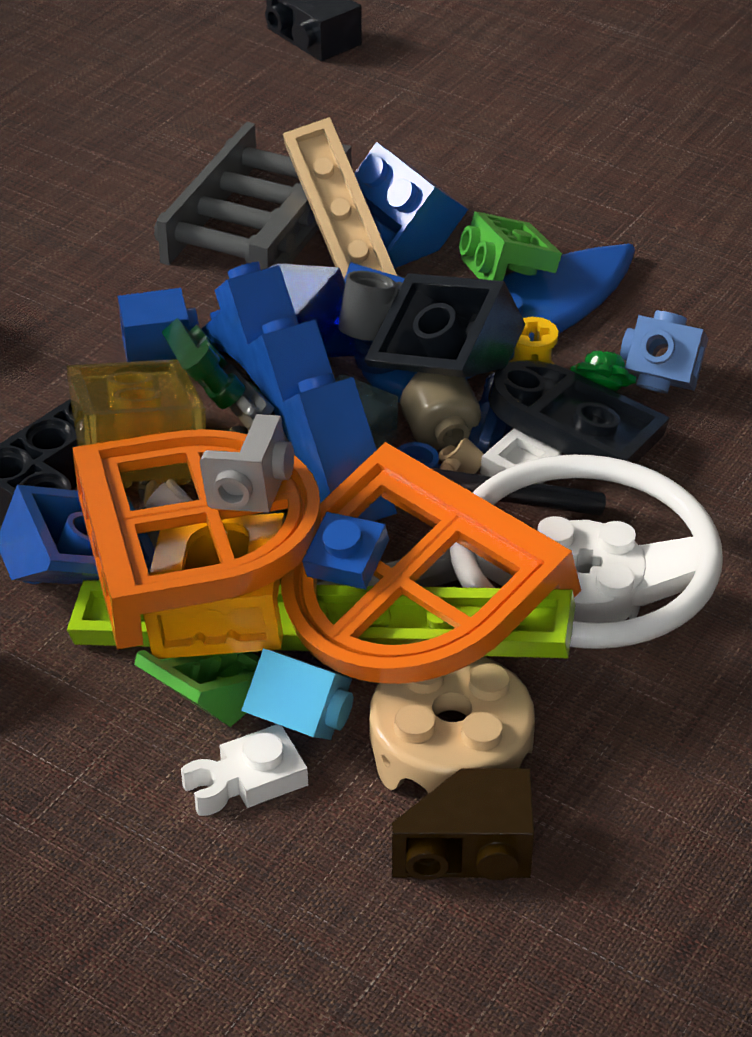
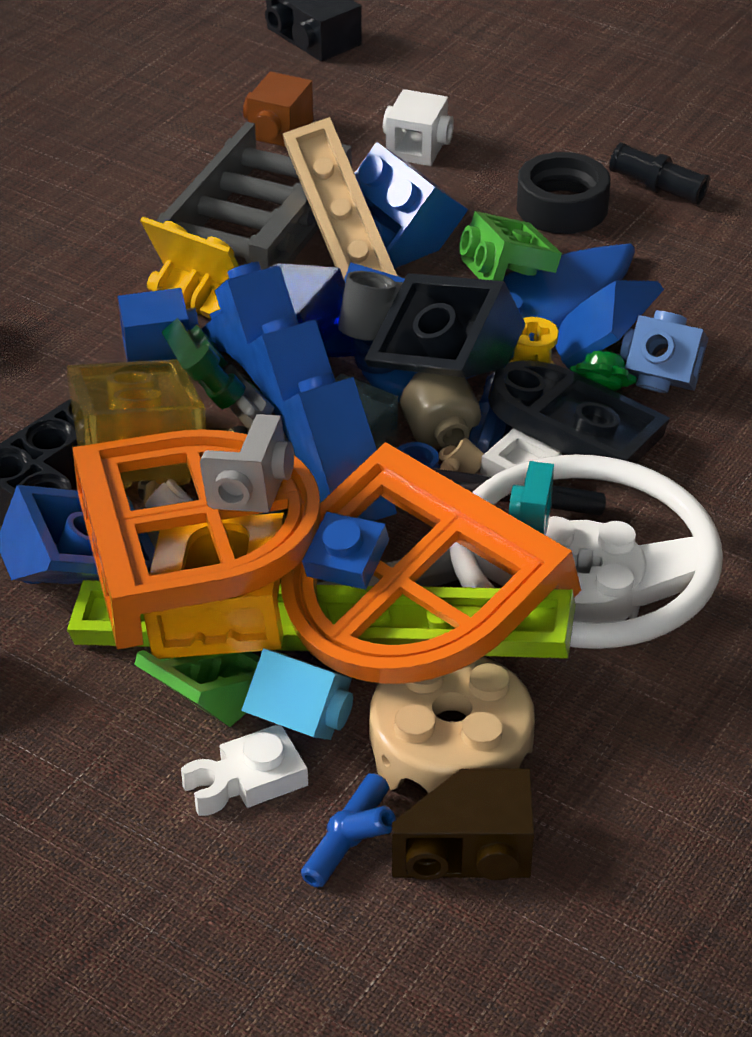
none -> yellow hinge [140,217,239,319]
none -> dark orange brick [243,71,313,147]
none -> blue piece [301,774,396,887]
none -> white brick [383,89,454,166]
none -> teal plate [509,461,554,535]
none -> black tyre [517,152,610,234]
none -> blue slope [555,280,664,369]
none -> black pin [609,143,710,205]

